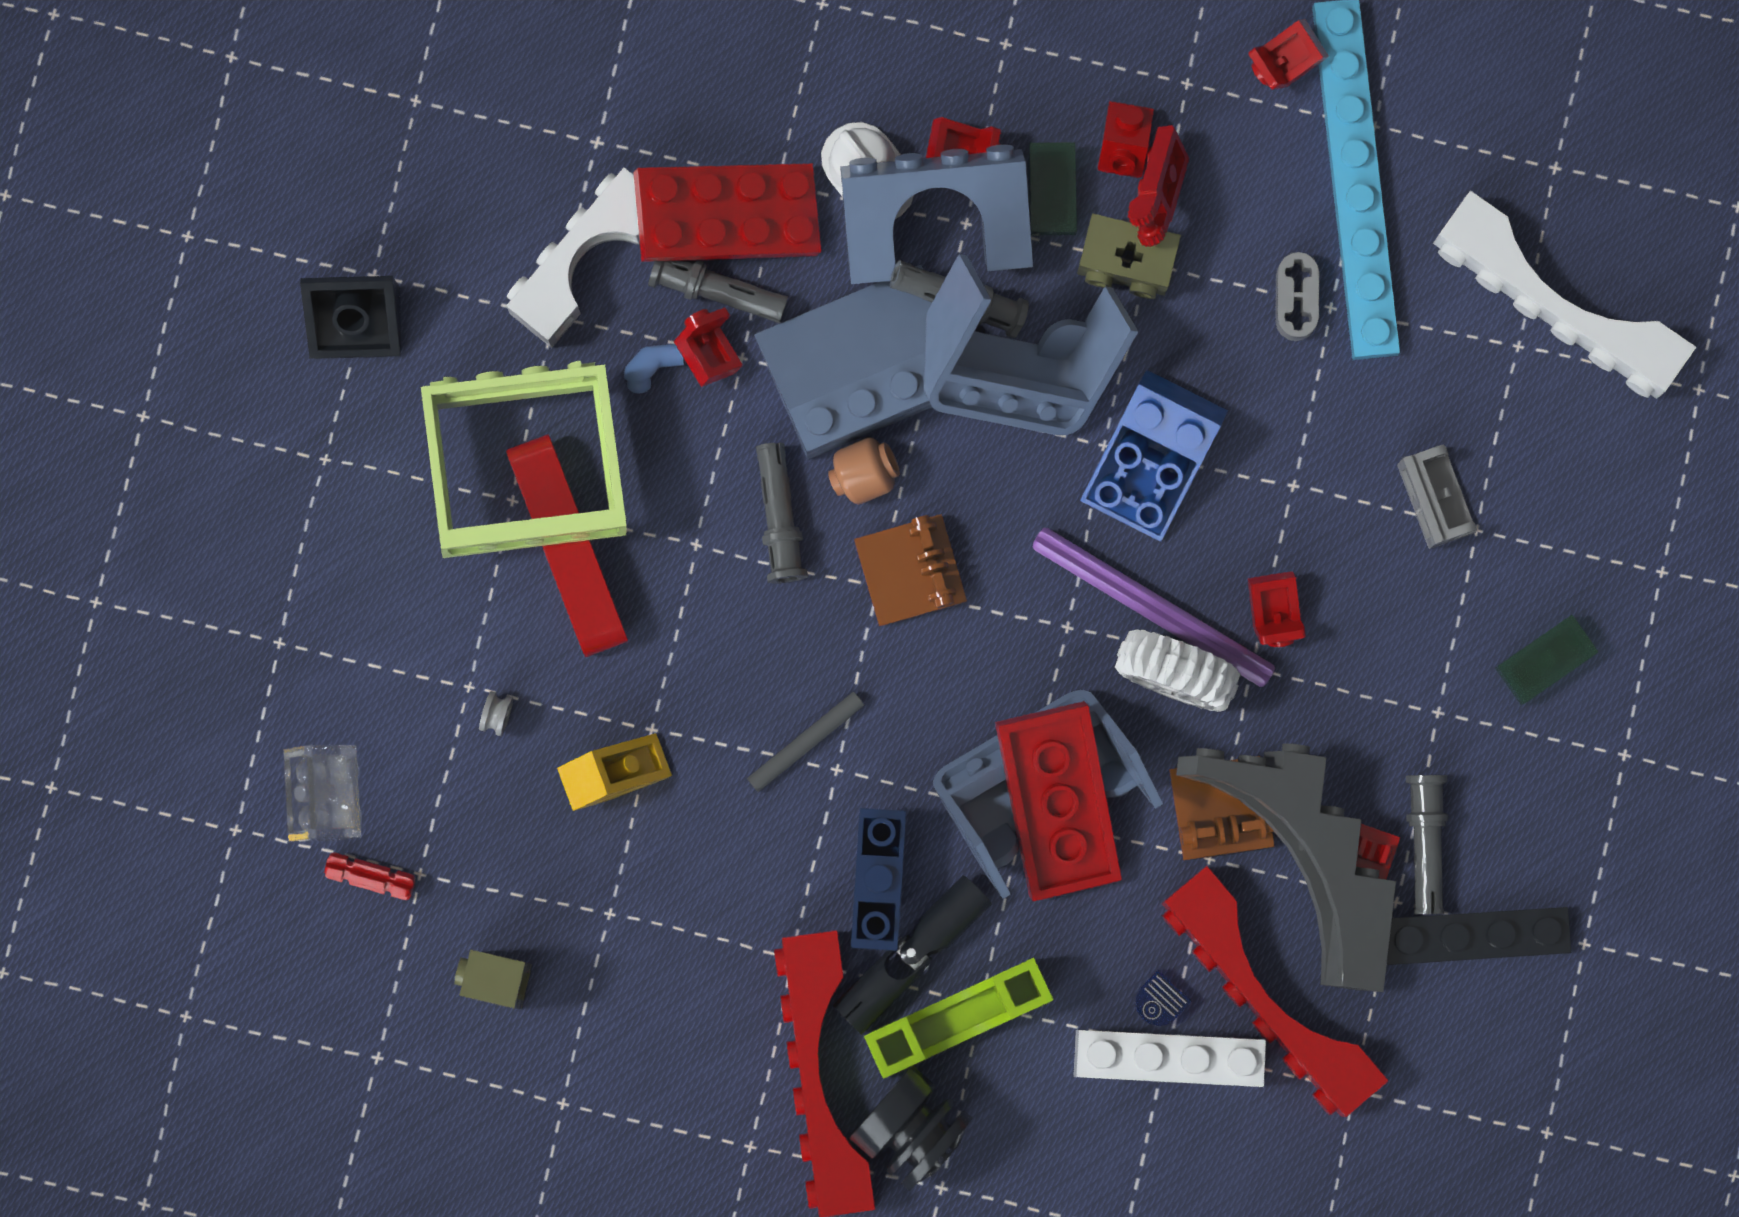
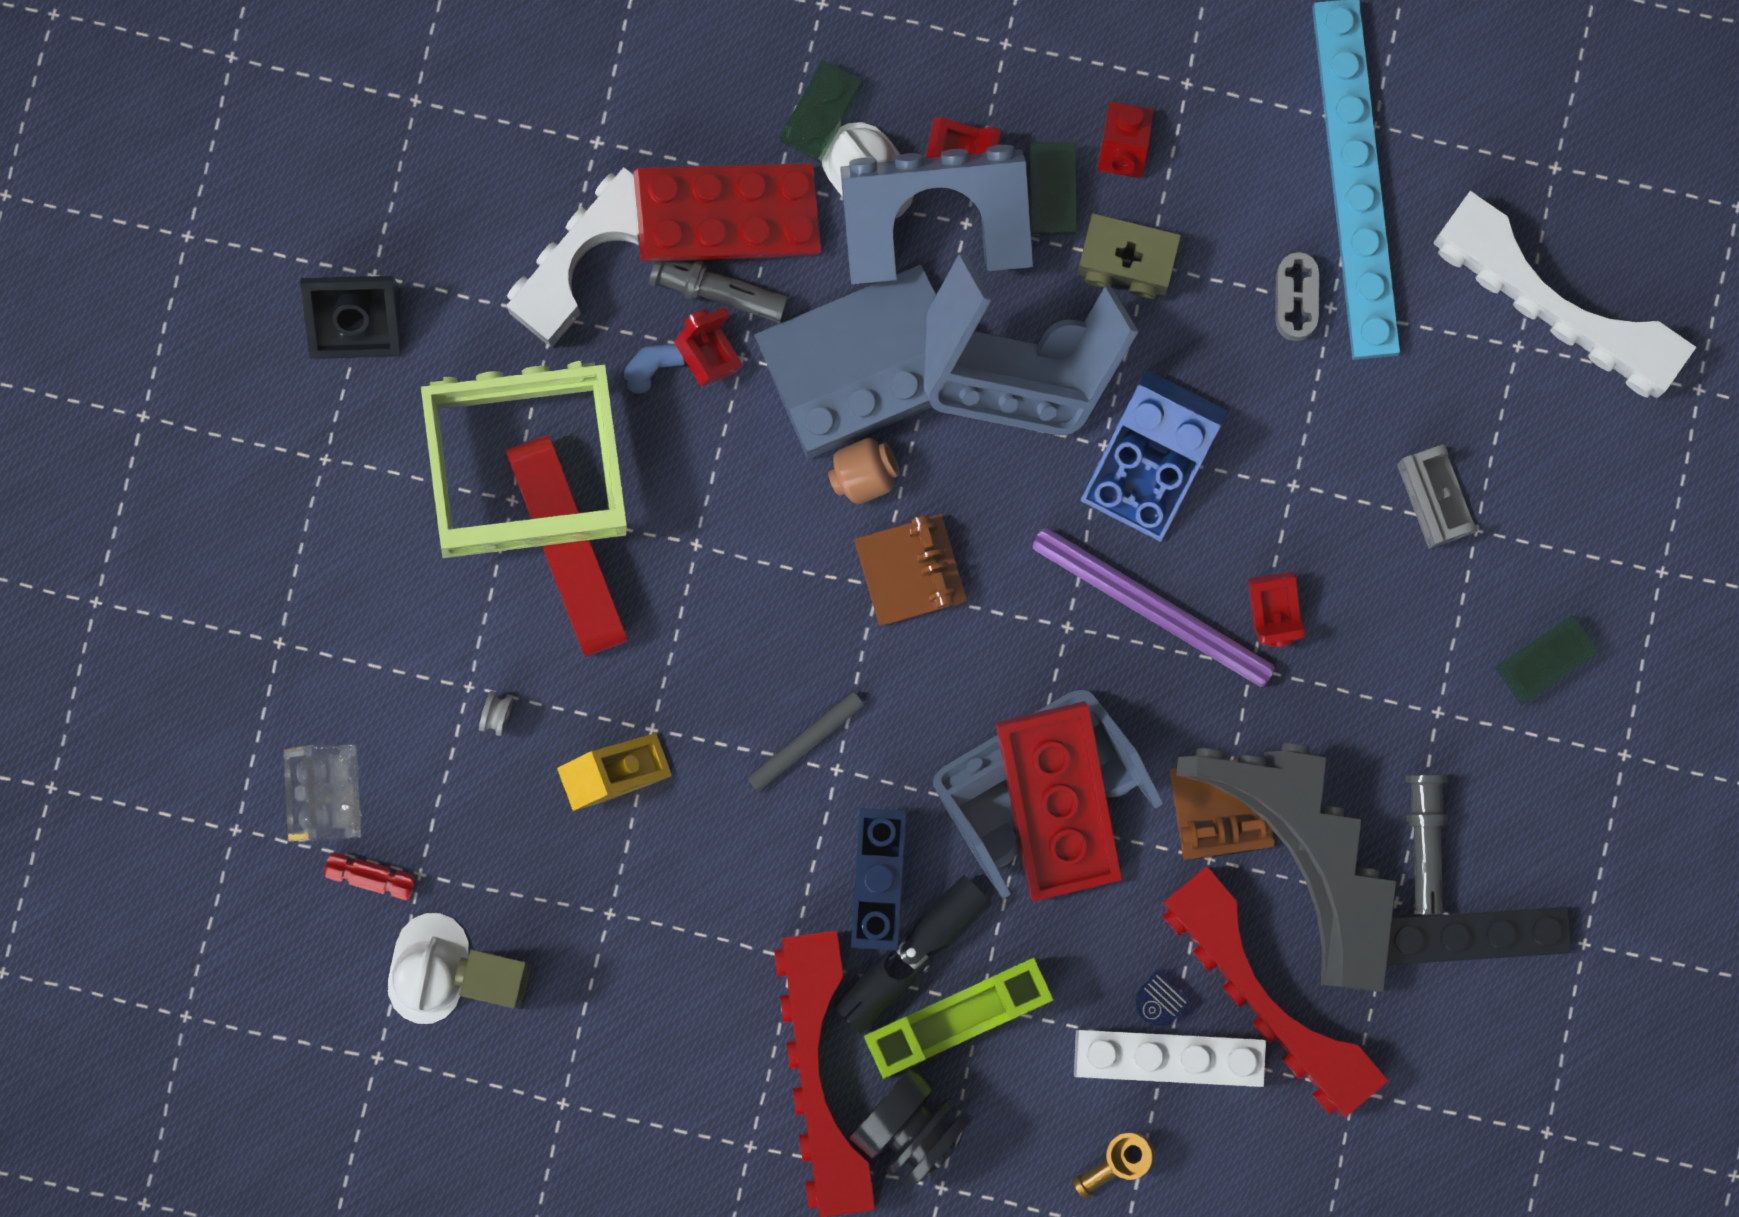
dark grey pin [756,443,808,584] -> none
dark grey pin [890,260,1029,339] -> none
white gear [1115,629,1240,712] -> none
red hinge [1127,125,1189,247] -> none
red bracket [1248,19,1329,90] -> none
red tile [1356,824,1400,880] -> none
none -> white piece [388,913,469,1024]
none -> clear green plate [779,60,863,163]
none -> pearl gold bar [1073,1132,1155,1199]

